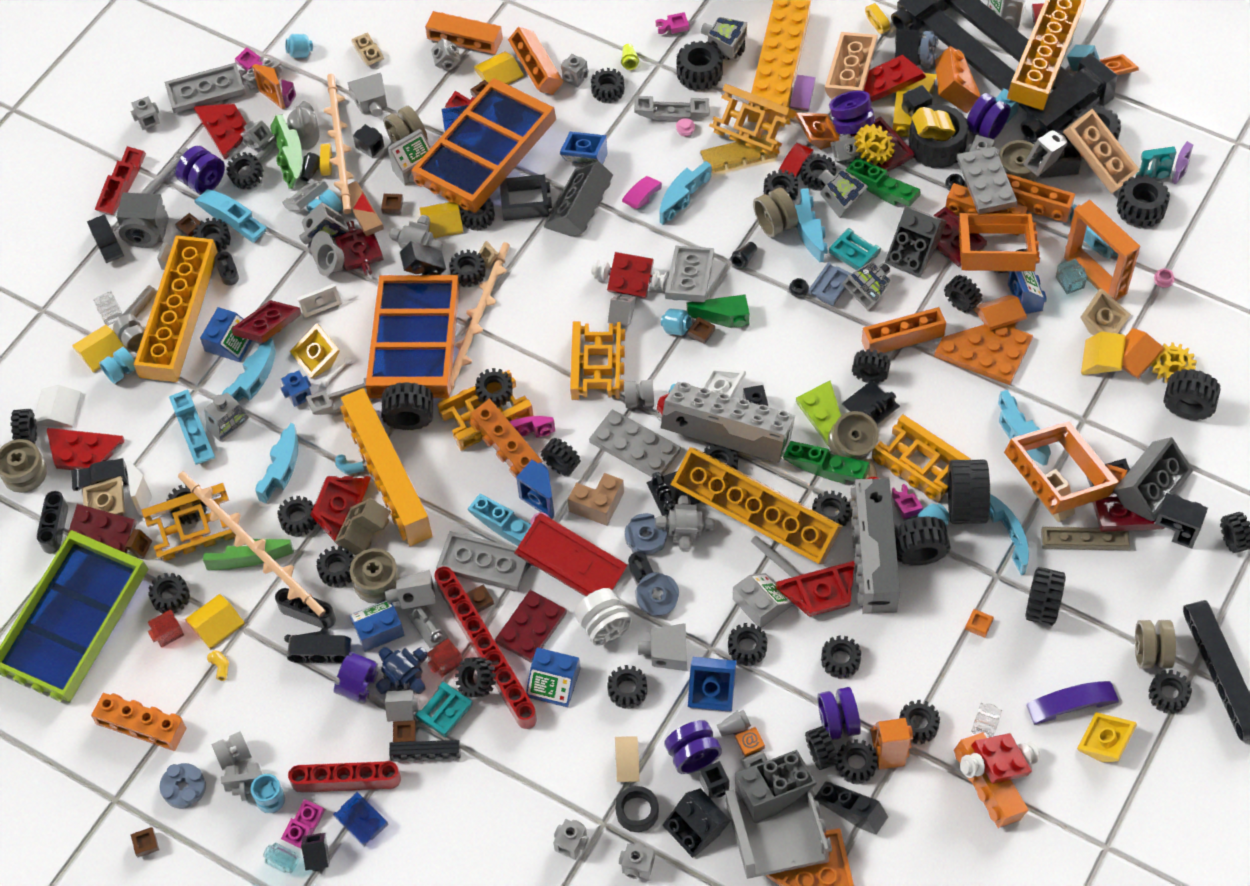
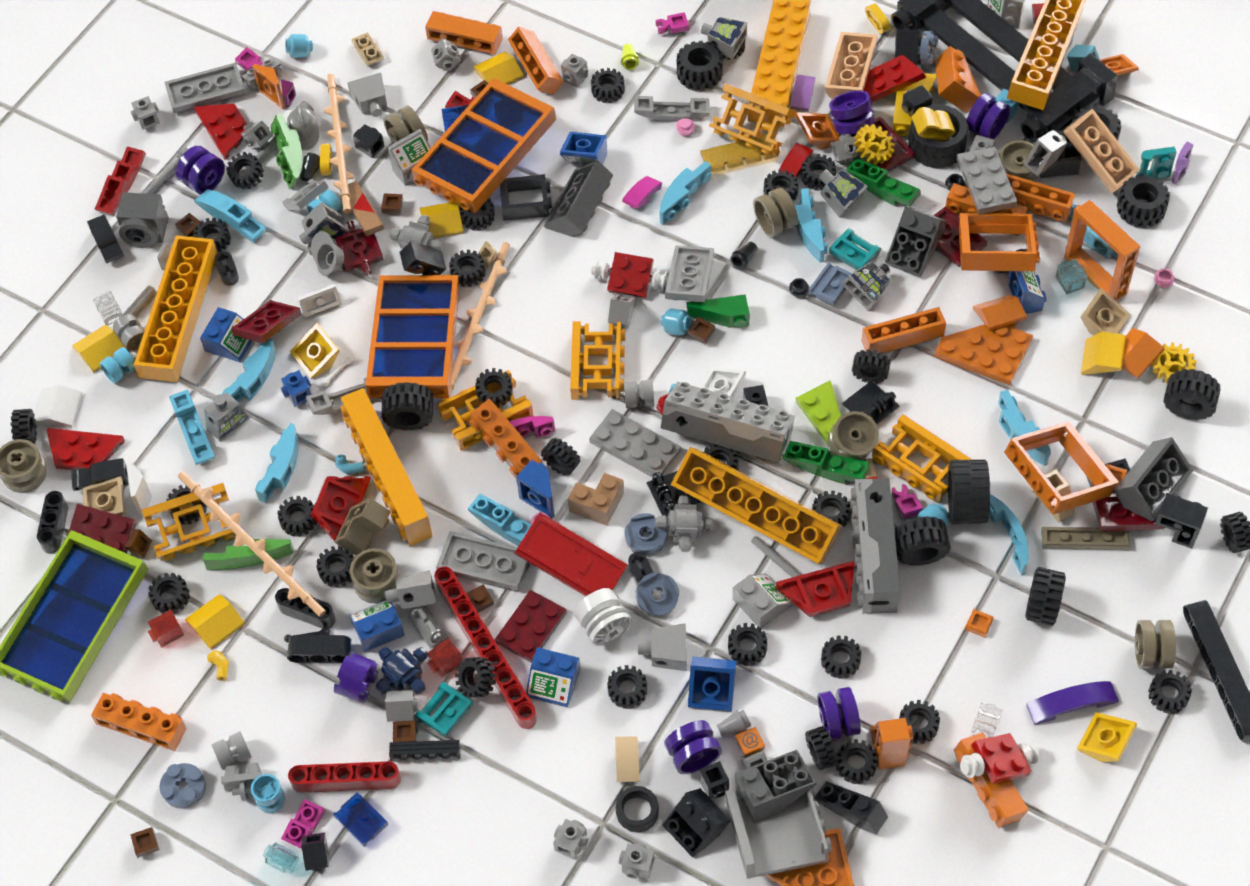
black tyre [944,275,983,313] -> none

